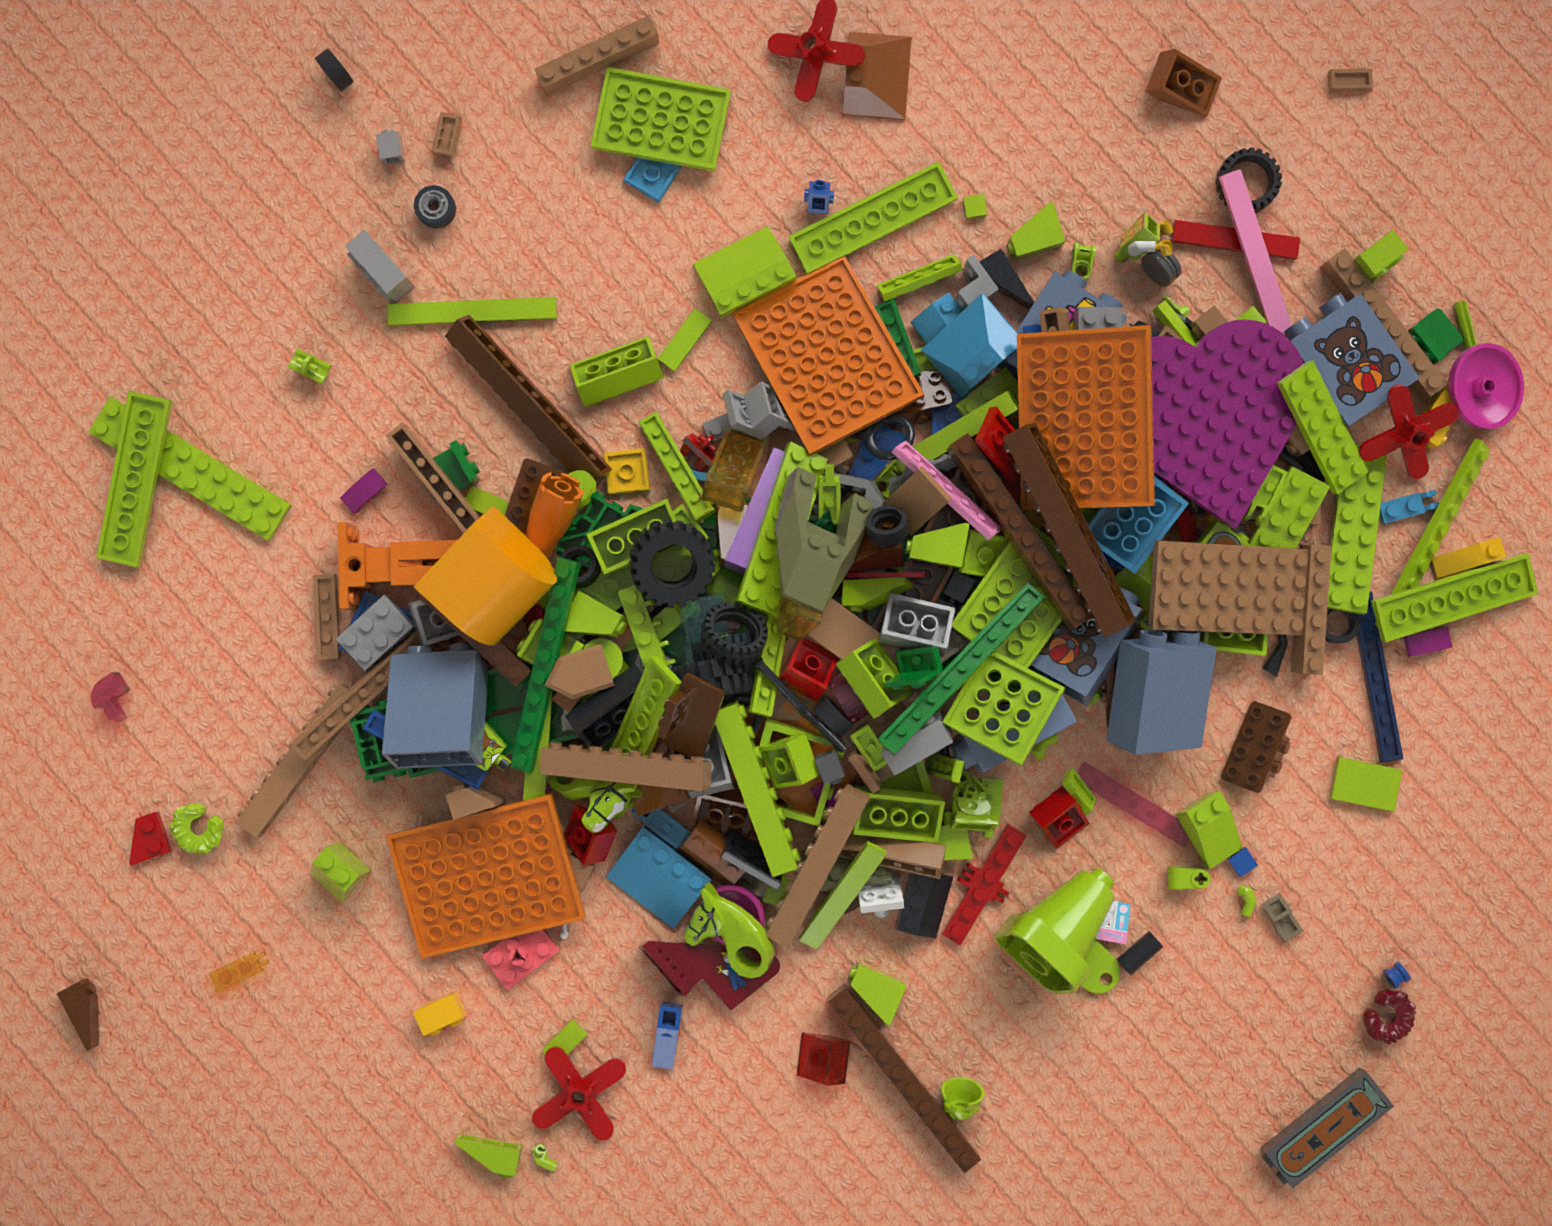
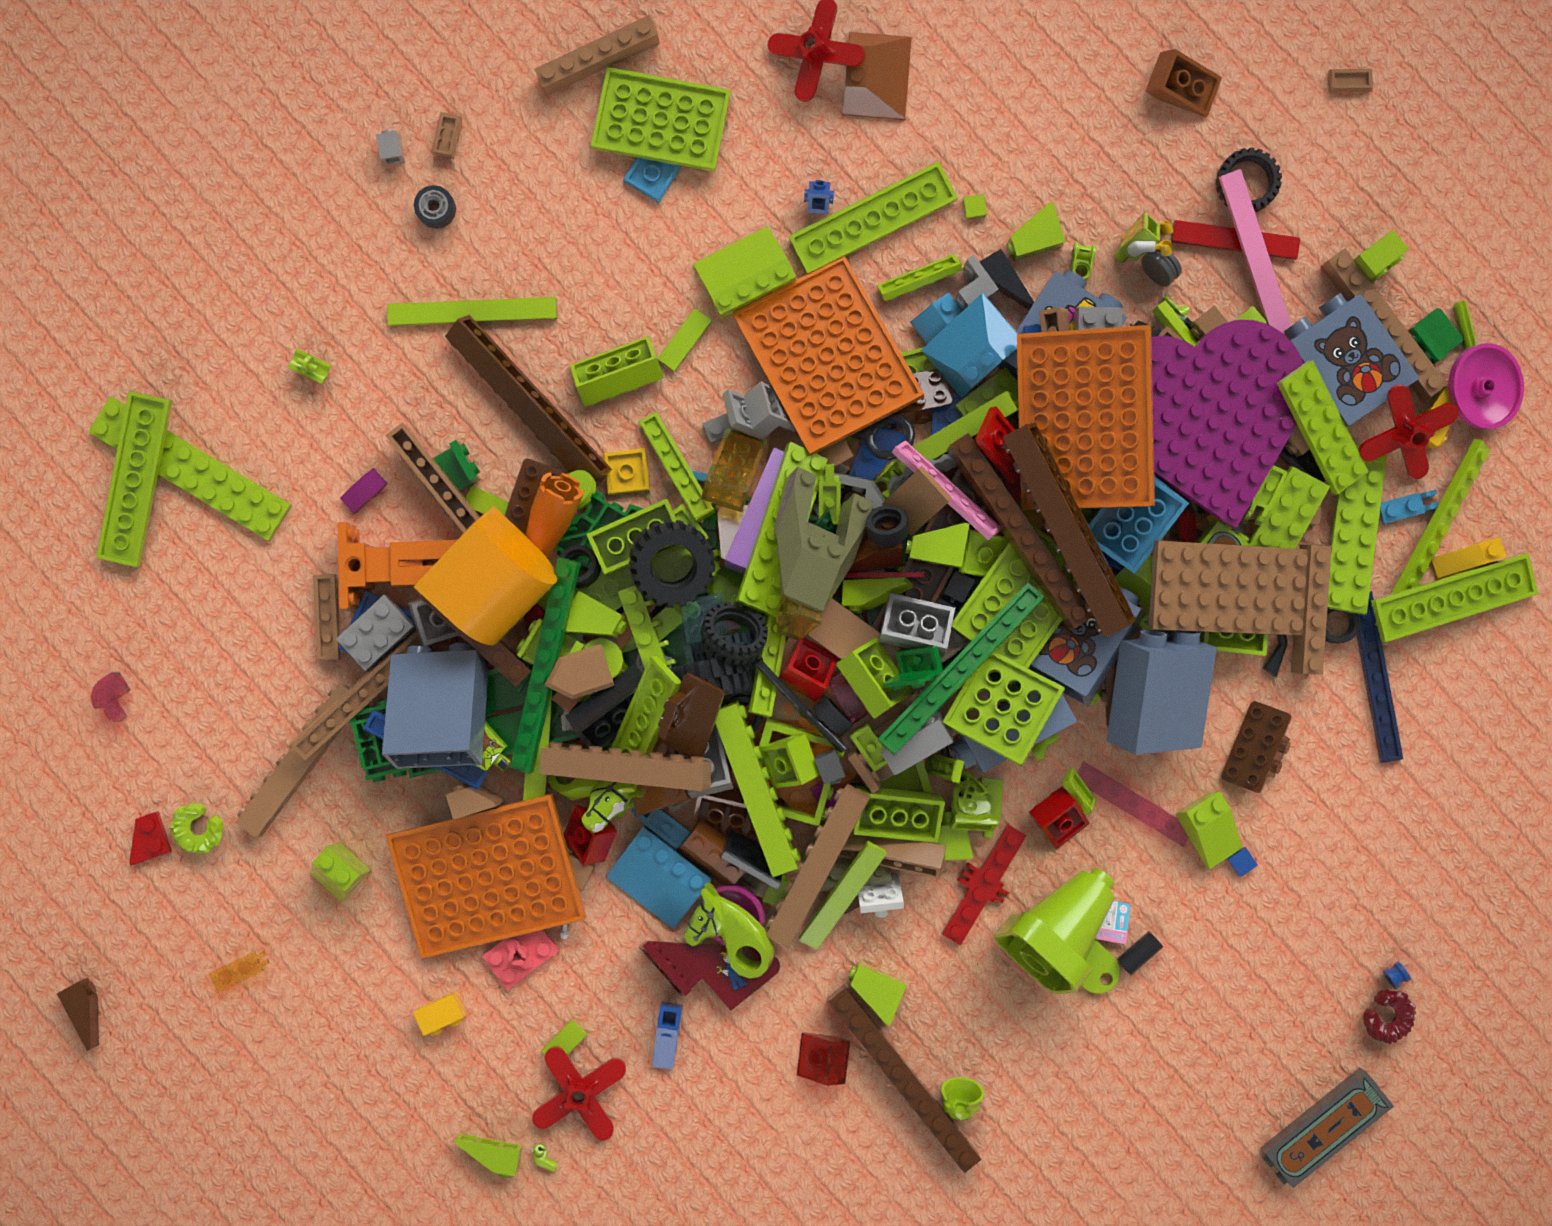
black tyre [315,48,354,92] -> none
light grey brick [345,230,415,303] -> none
red hips [679,433,720,472] -> none
green plate [874,298,922,378] -> none
black slope [895,873,953,939] -> none
lime piece [1167,866,1211,890] -> none
lime arm [1237,885,1257,918] -> none
dark tan slope [1261,893,1303,943] -> none
lime tile [1329,757,1403,812] -> none
magenta slope [1404,627,1453,657] -> none

